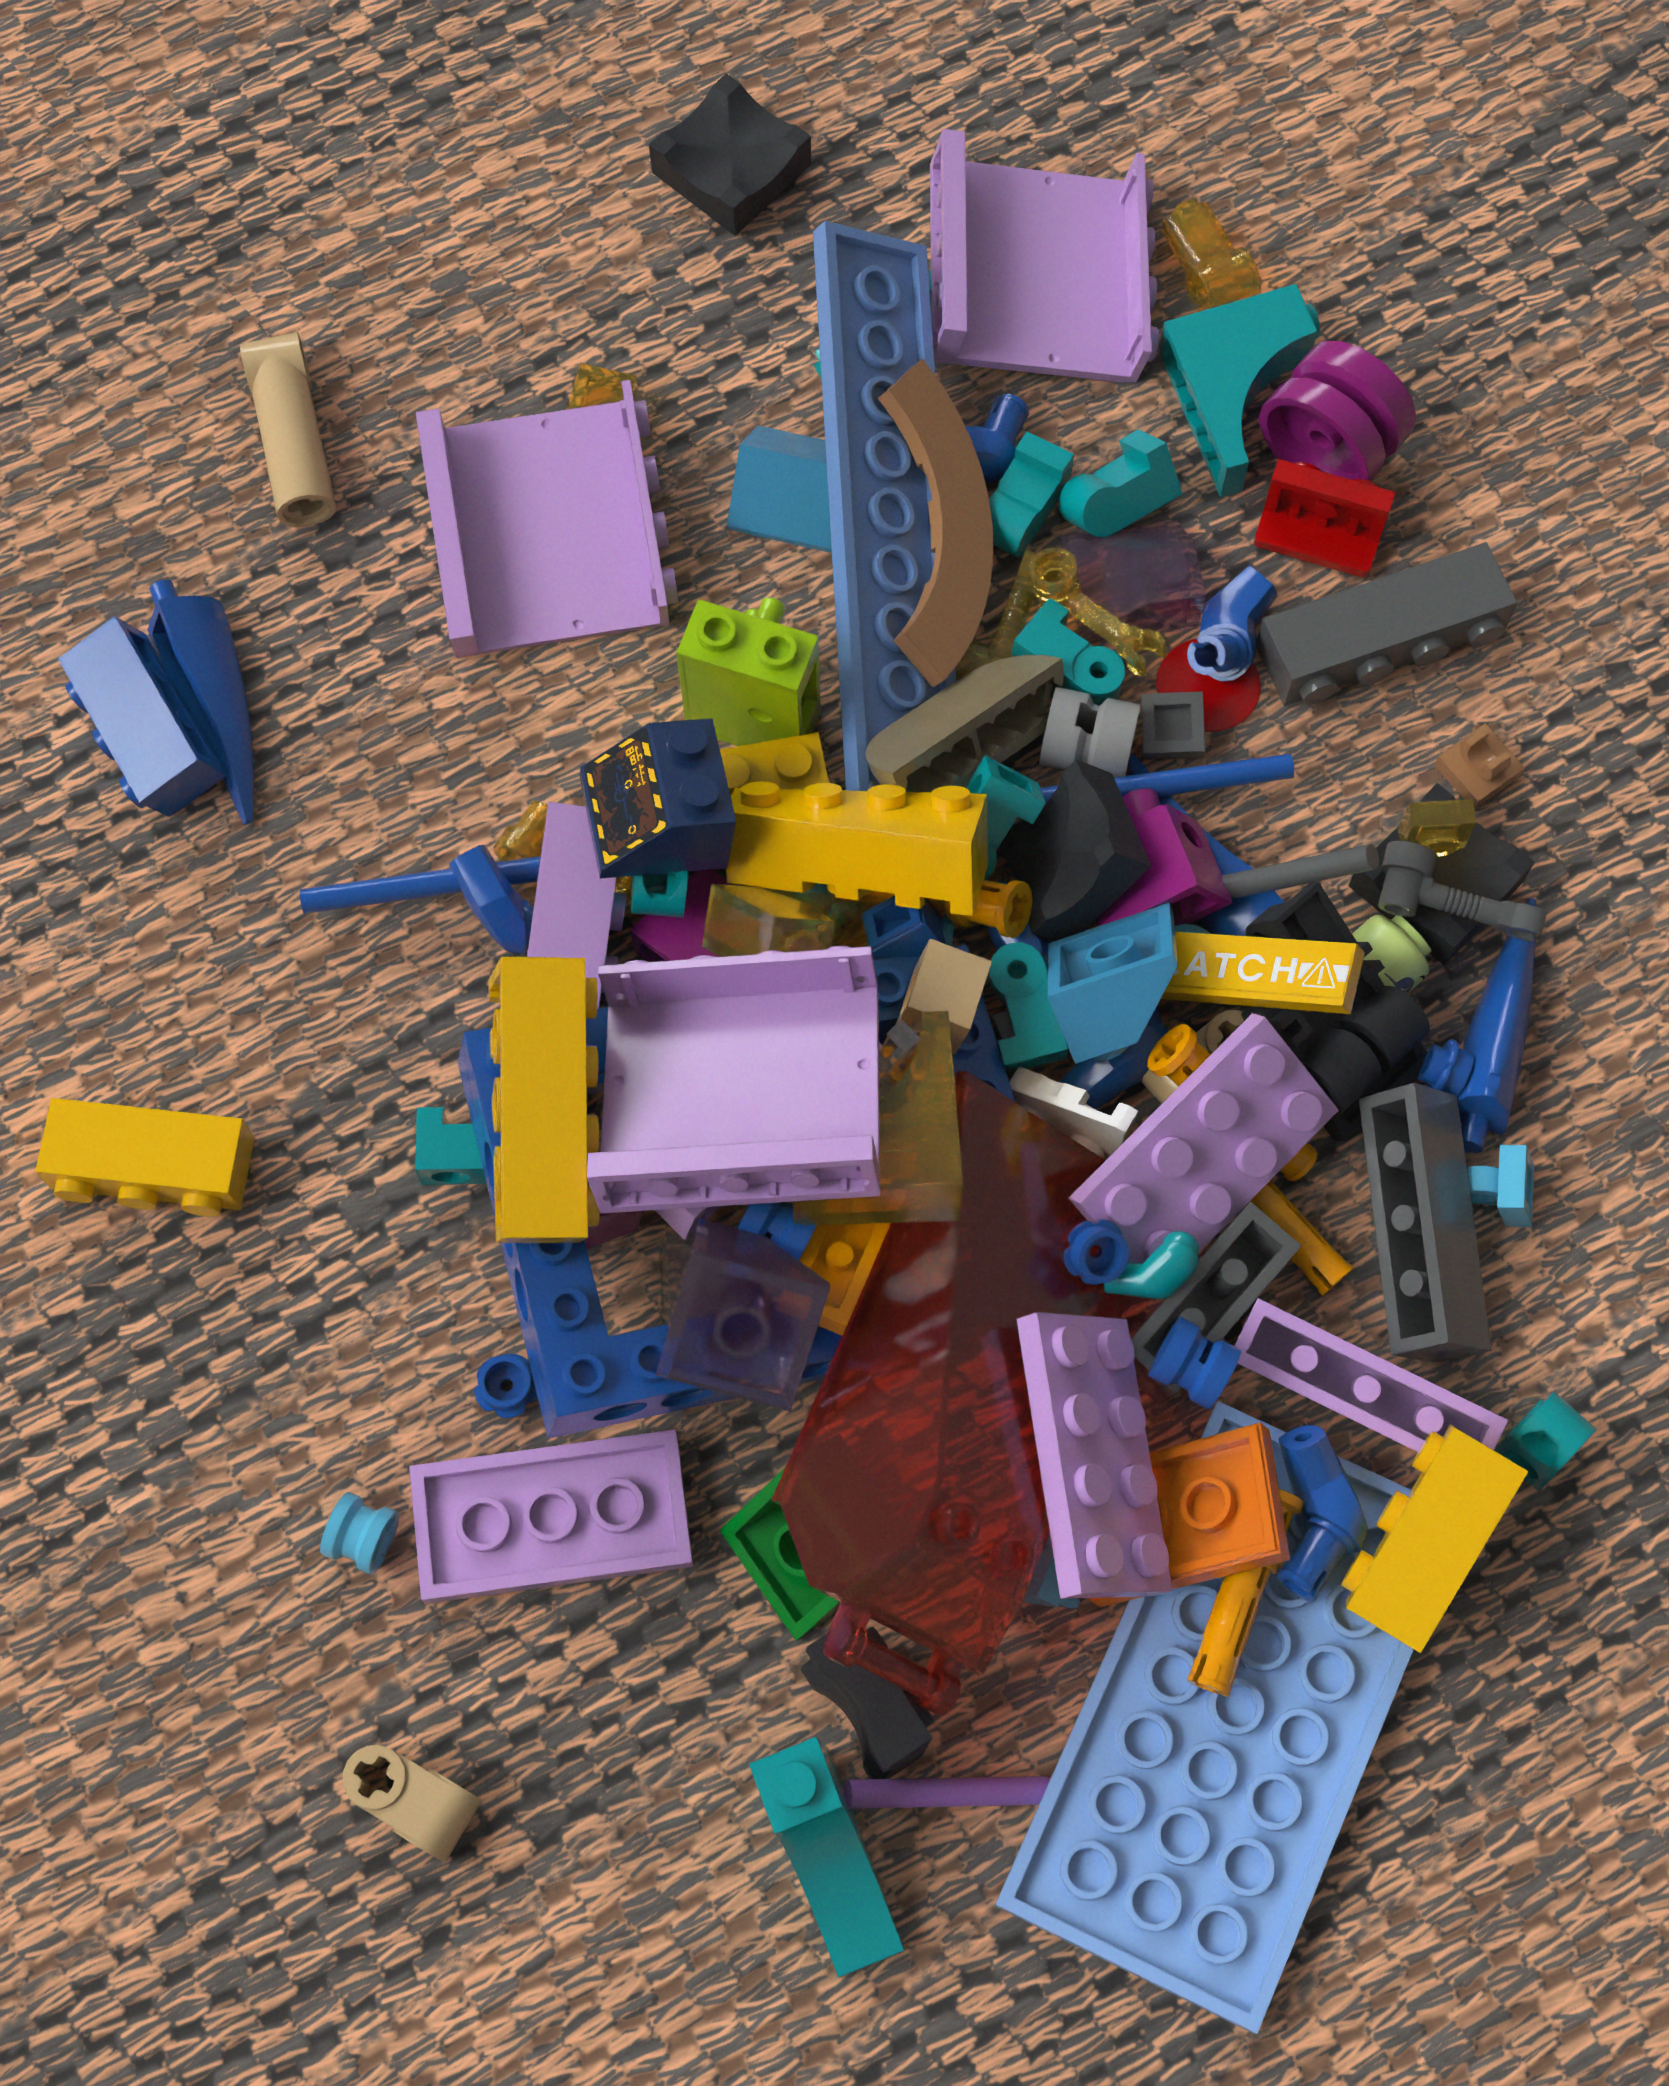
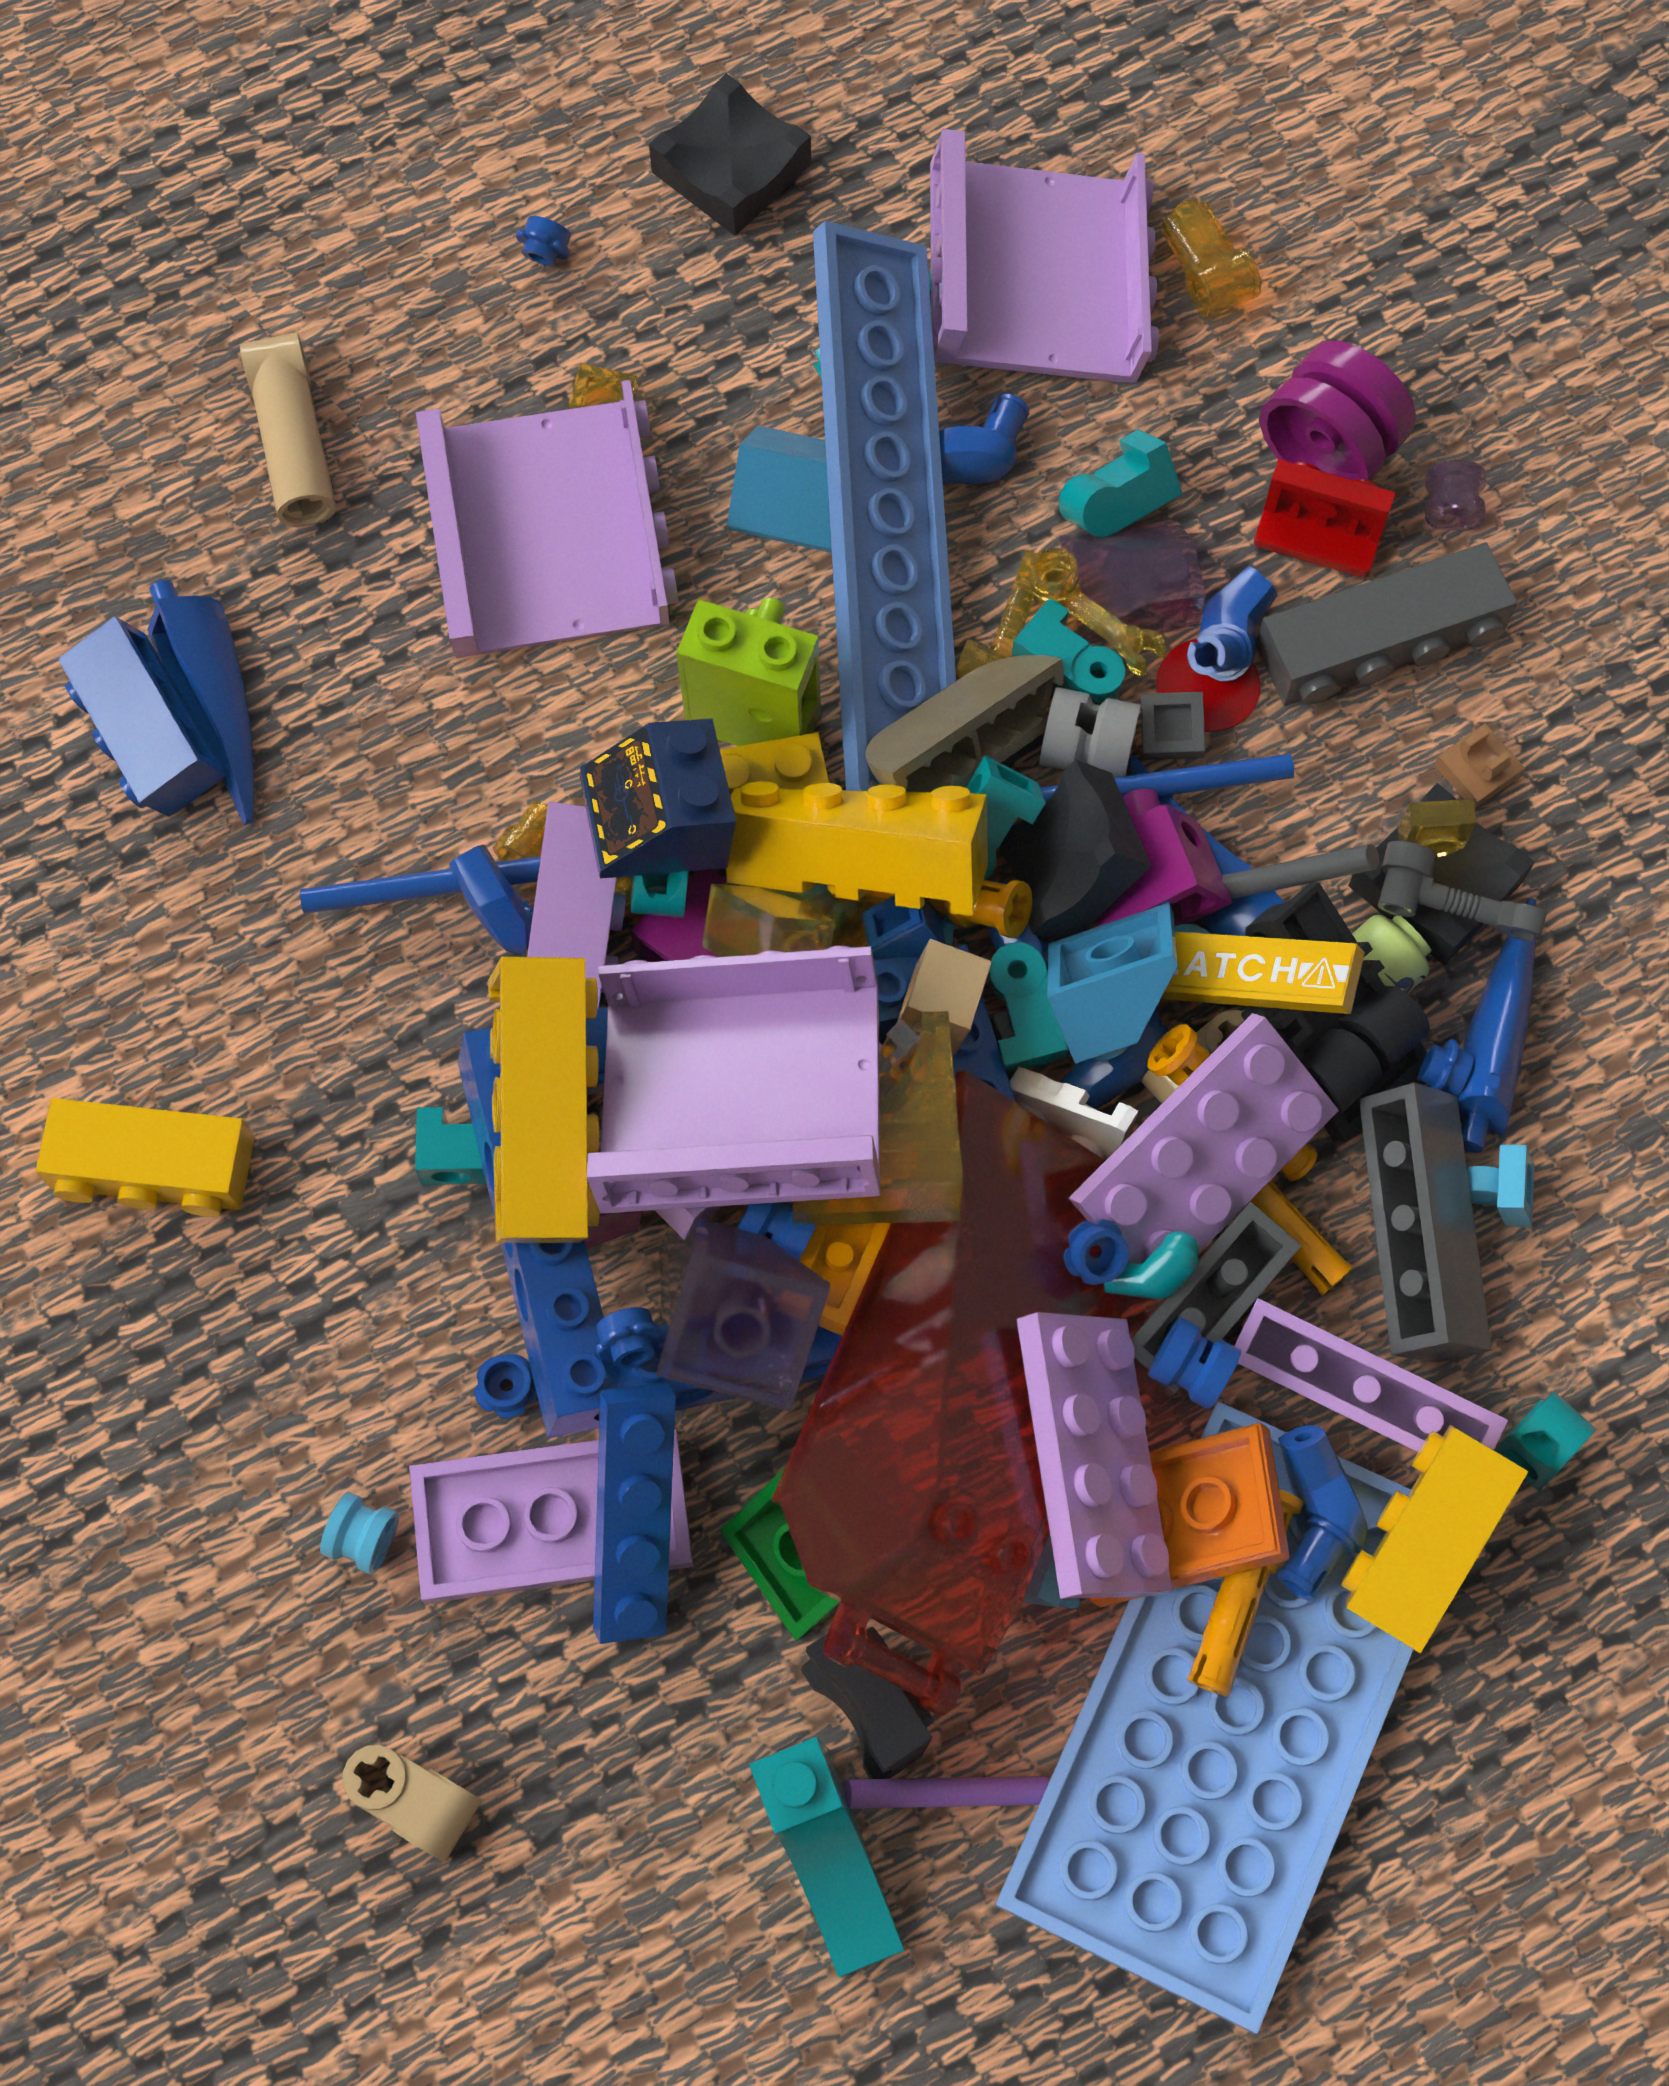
medium nougat tile [878,358,993,687] -> none
teal leg [989,431,1074,557] -> none
teal arch [1159,284,1320,498] -> none
none -> blue plate [516,216,571,266]
none -> blue plate [593,1383,676,1644]
none -> blue plate [595,1307,664,1369]
none -> wheel [1425,459,1486,531]

